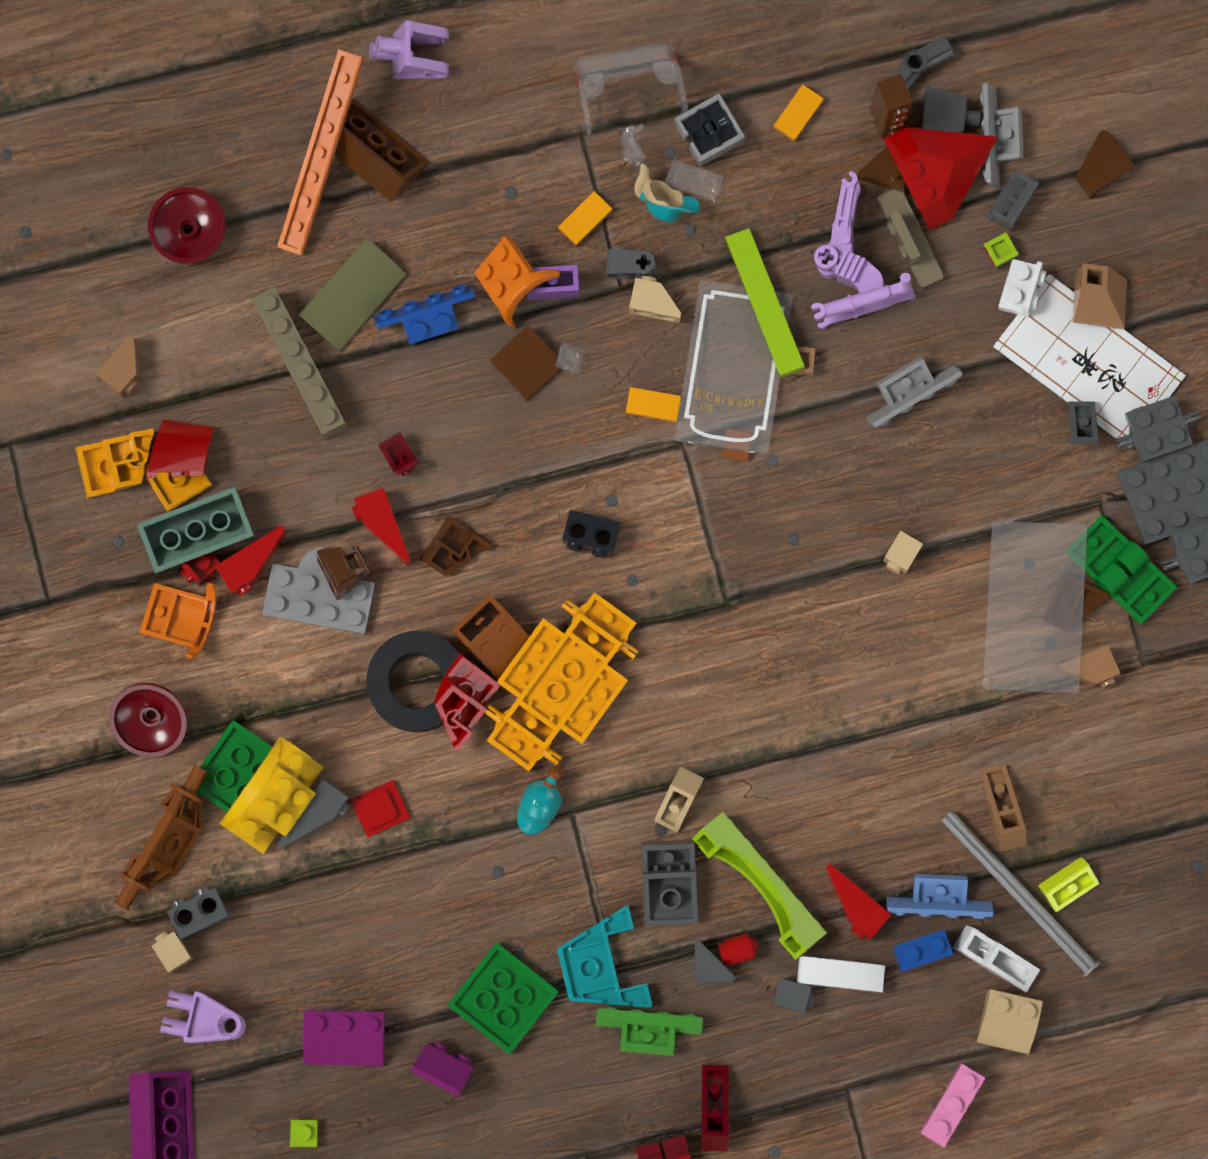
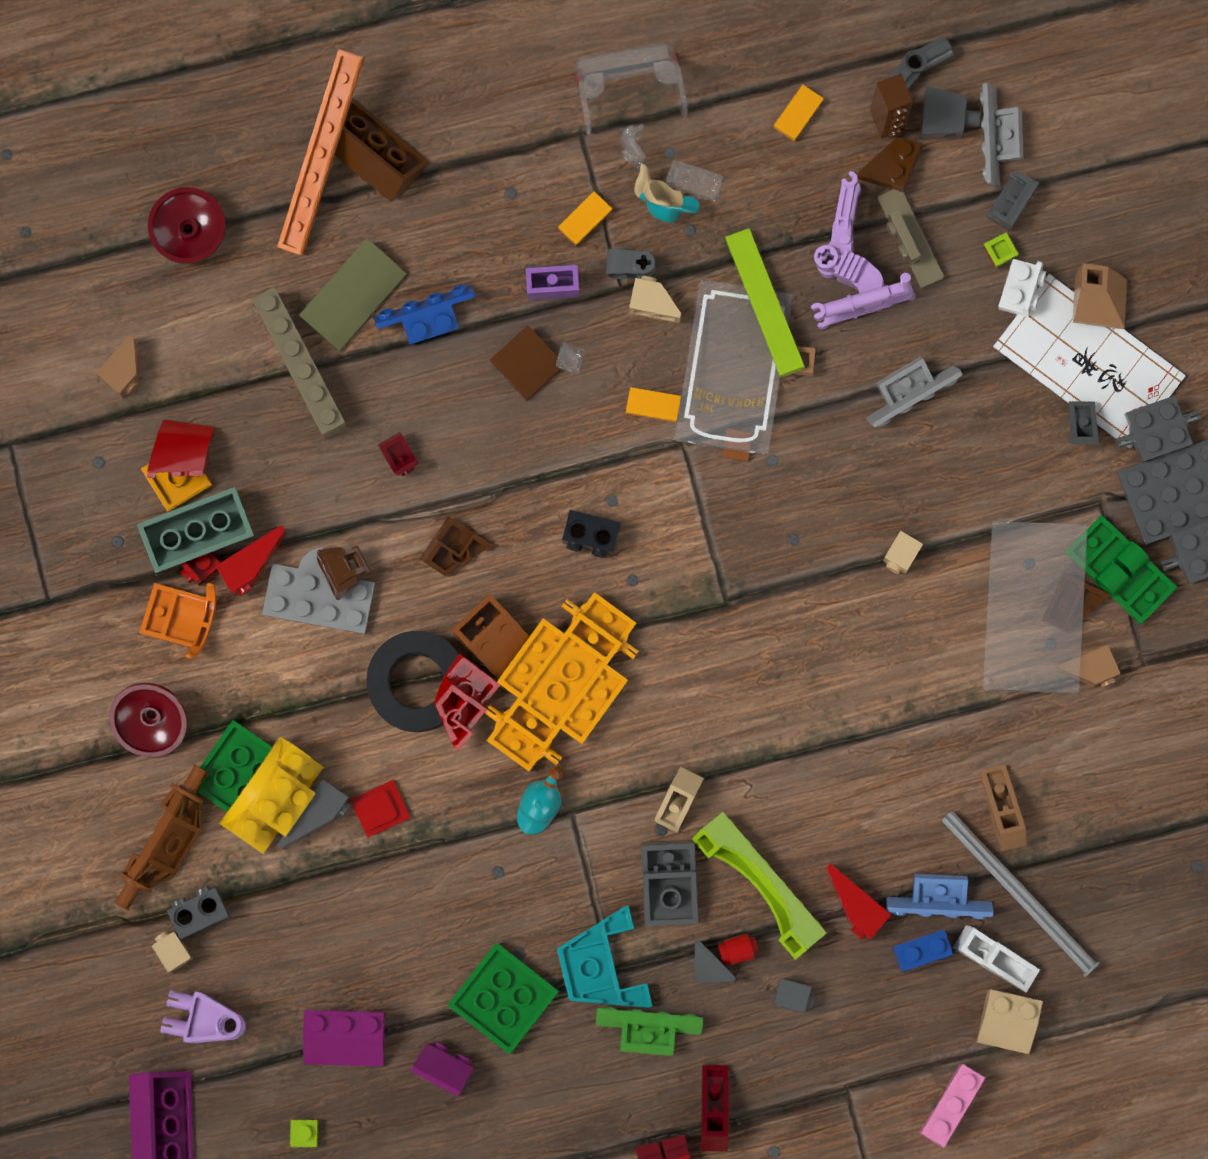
light orange slope [75,428,154,499] -> none
red slope [352,488,411,566] -> none
lavender piece [369,20,449,79] -> none
orange piece [474,236,560,328] -> none
piece [674,94,745,167] -> none
white slope [797,956,885,992] -> none
red wedge [883,127,998,231] -> none
neon yellow slope [1038,857,1100,912] -> none
reddish brown slope [1075,130,1134,199] -> none

